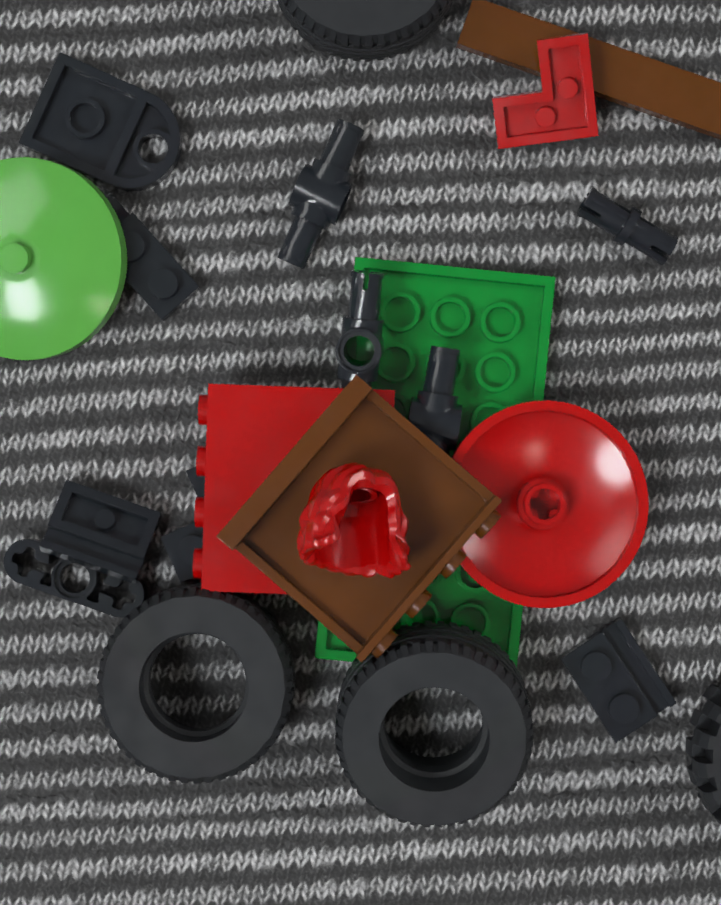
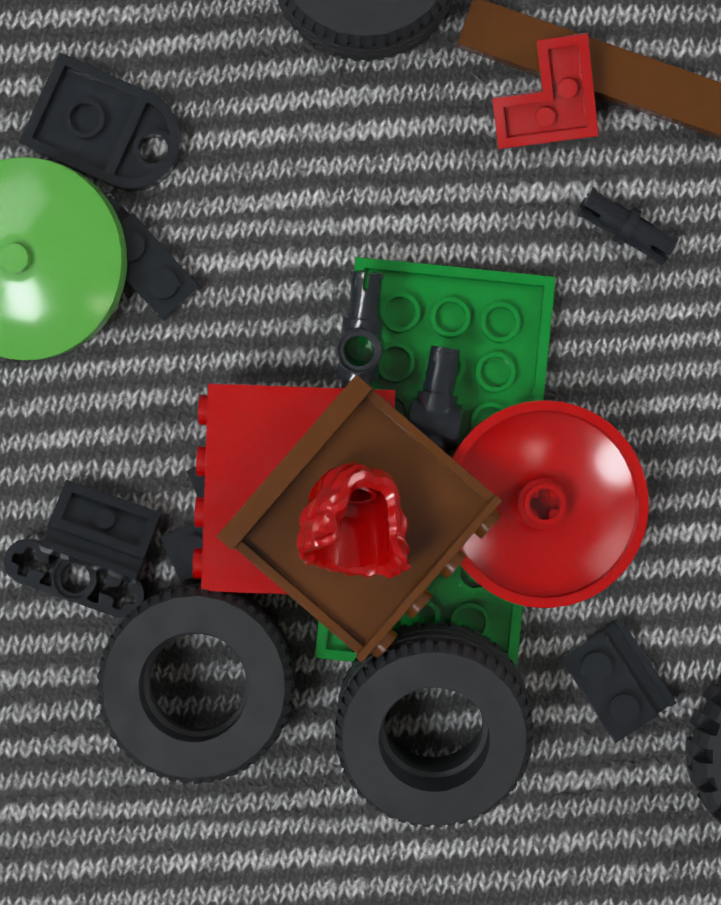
black pin [277,119,364,269] -> none

